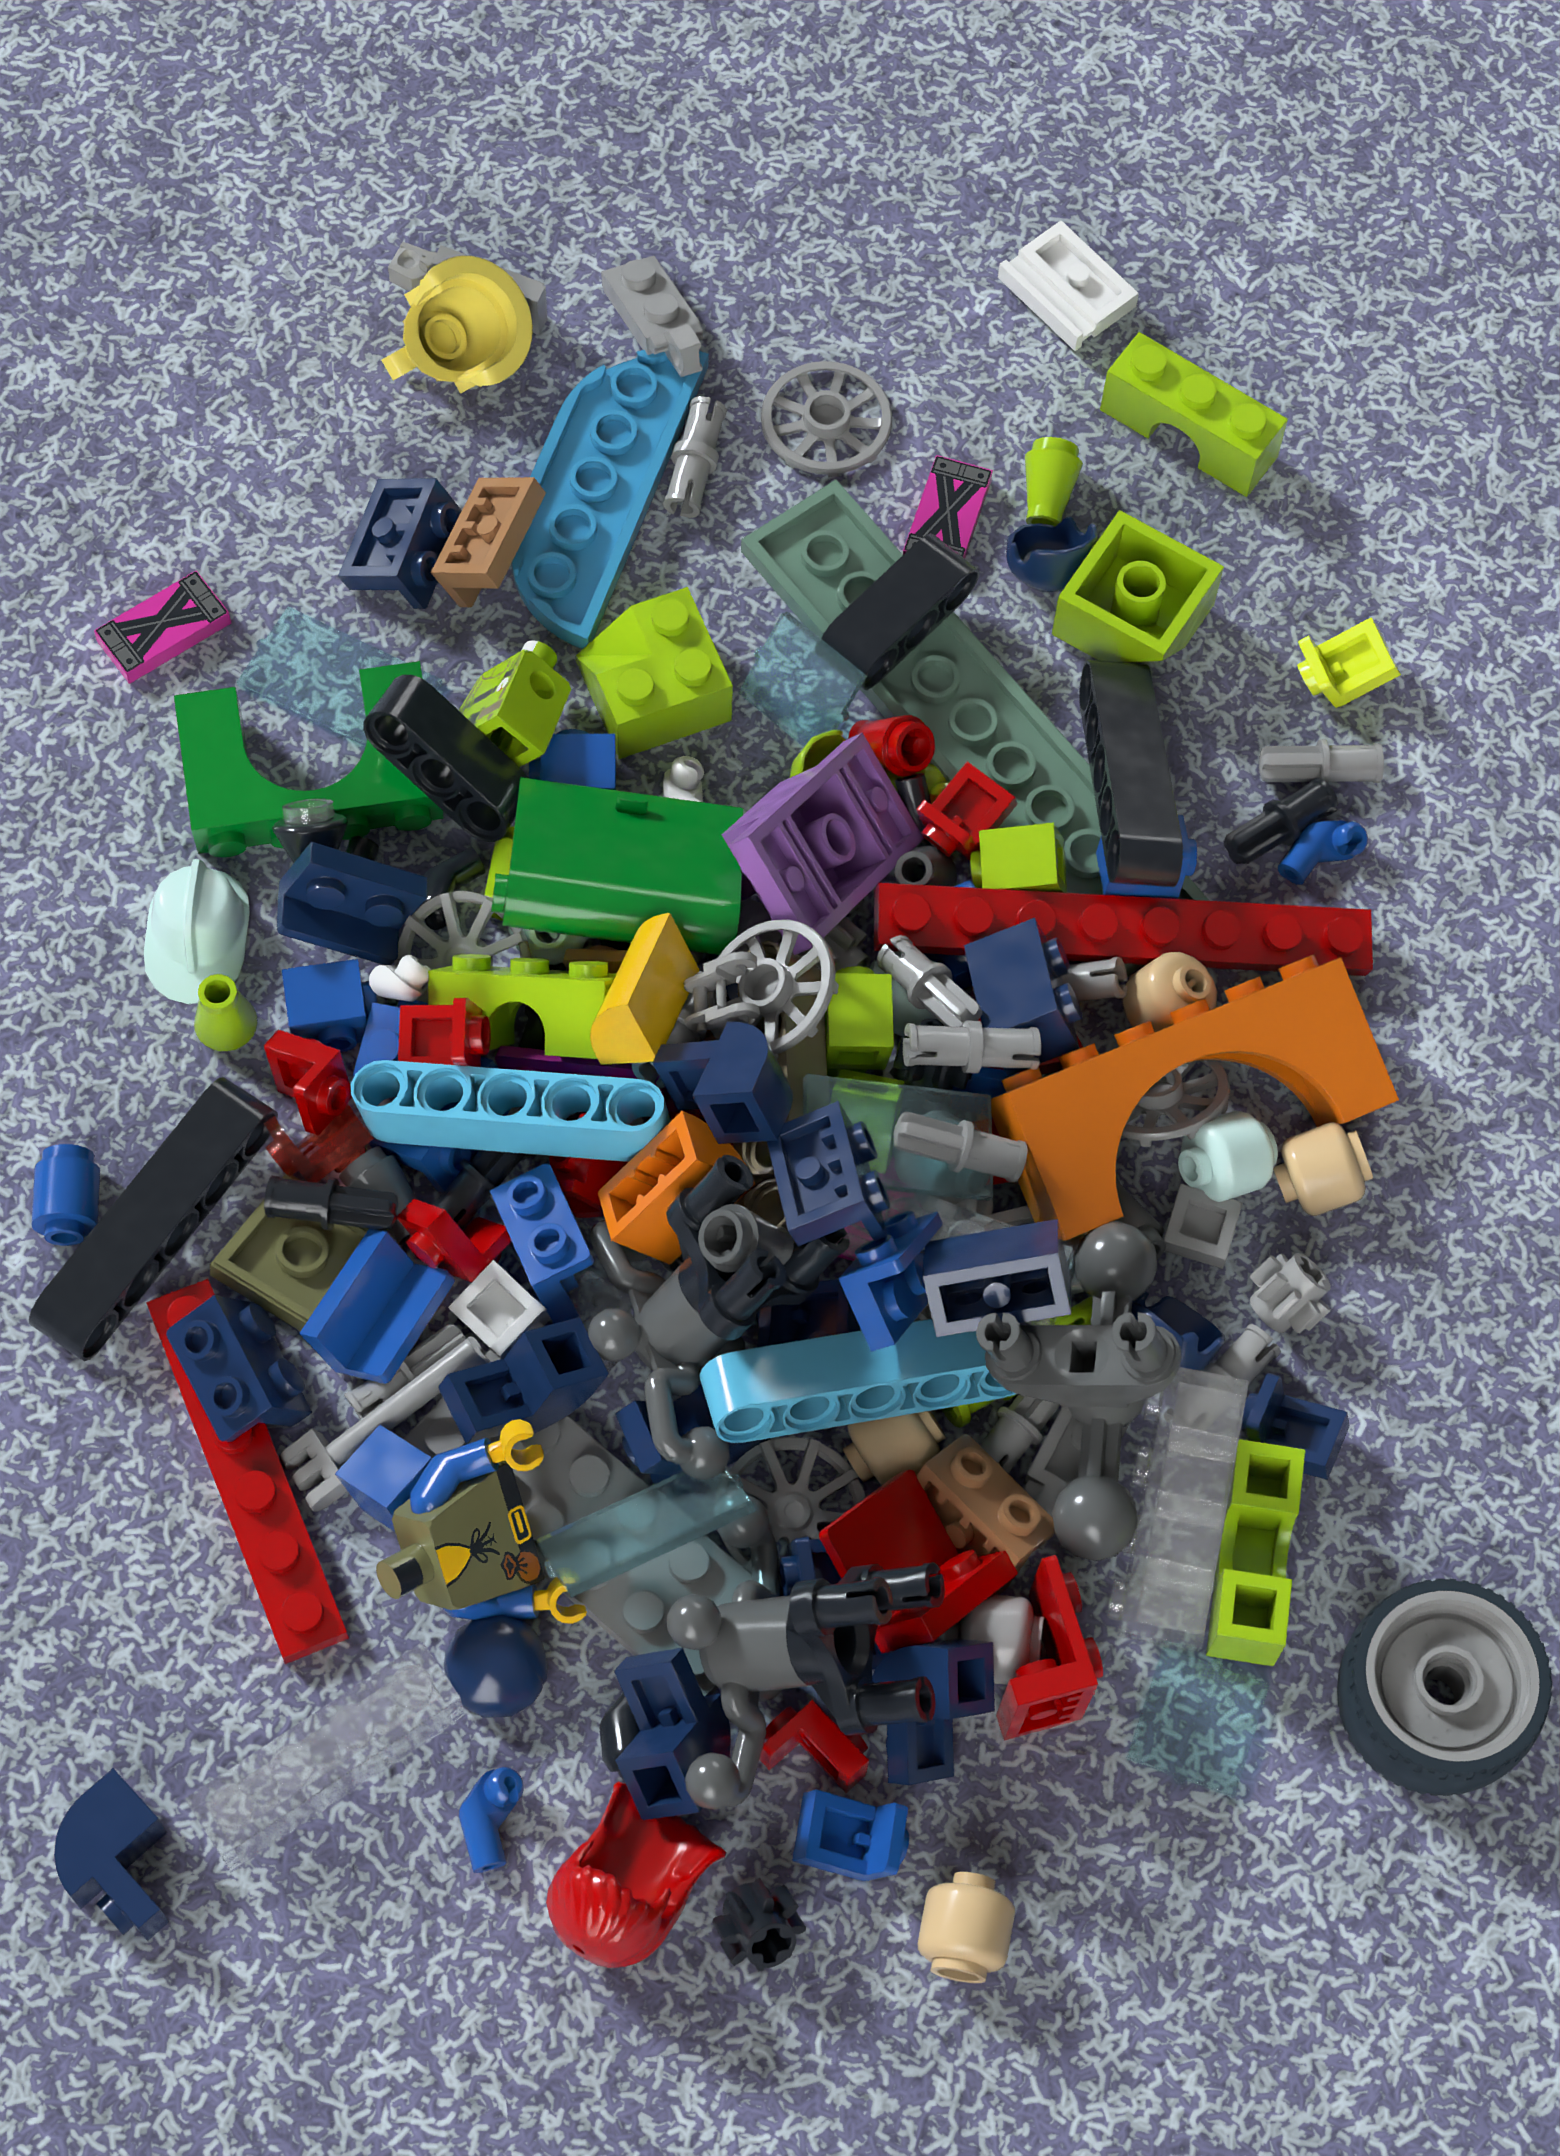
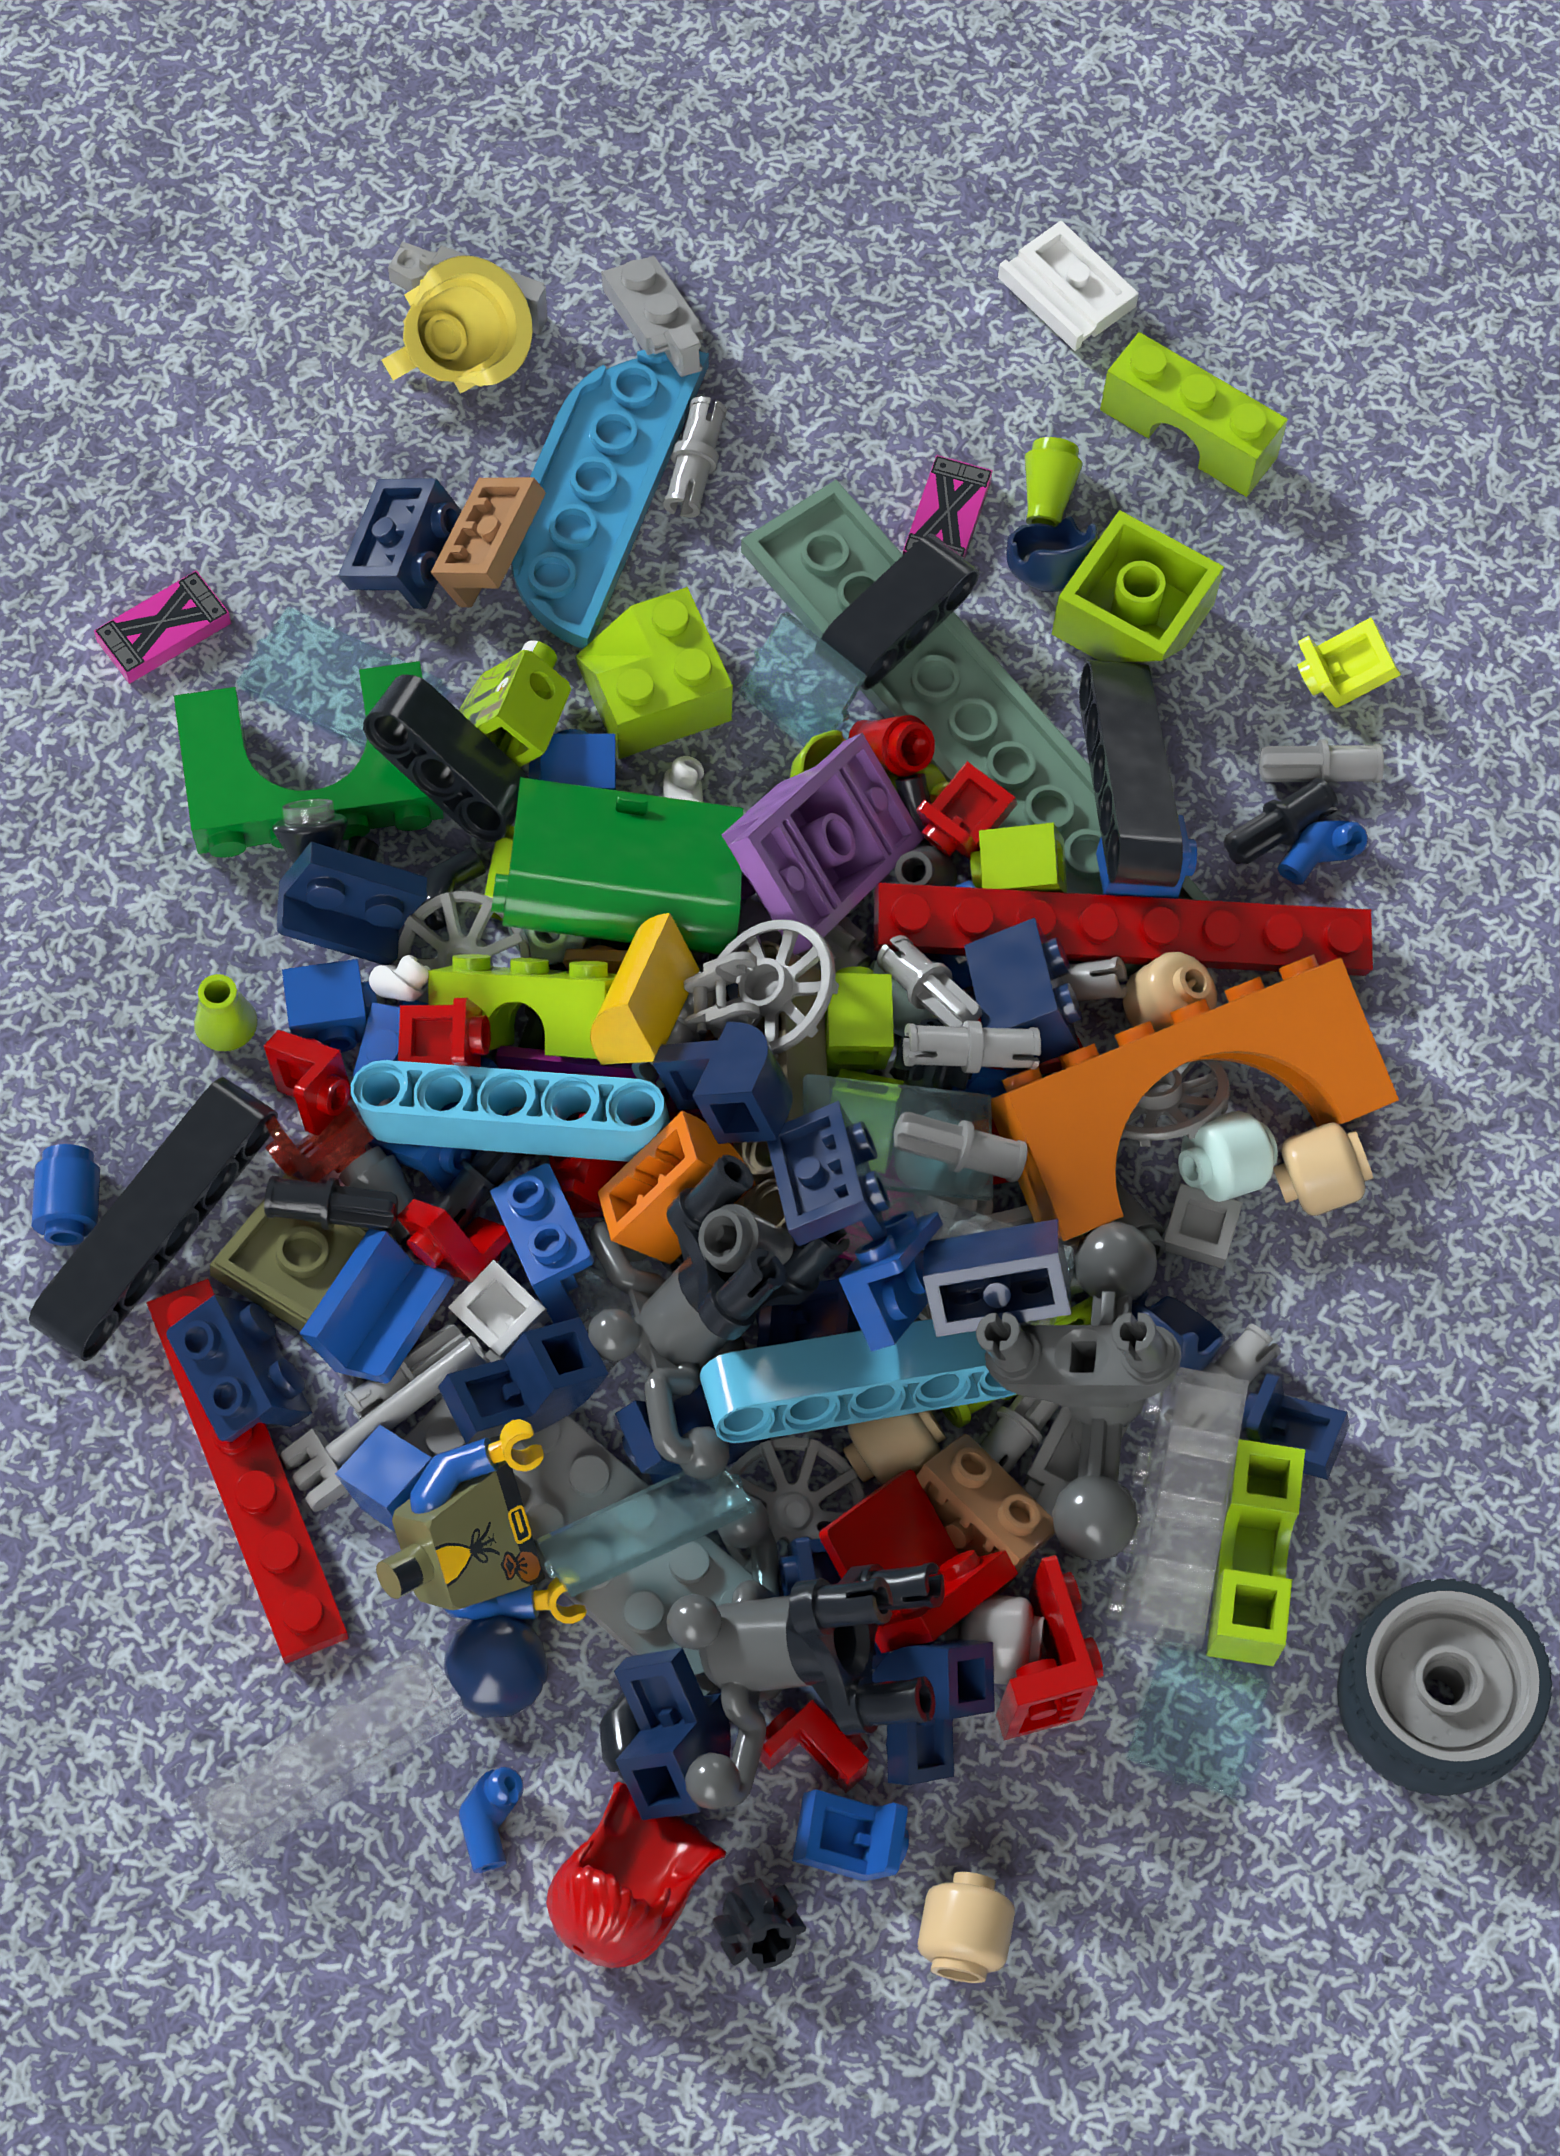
dark blue brick [54,1768,169,1941] -> none
light aqua piece [144,859,250,1004] -> none
light grey wheel [761,361,892,477] -> none
light grey gear [1250,1253,1331,1334] -> none

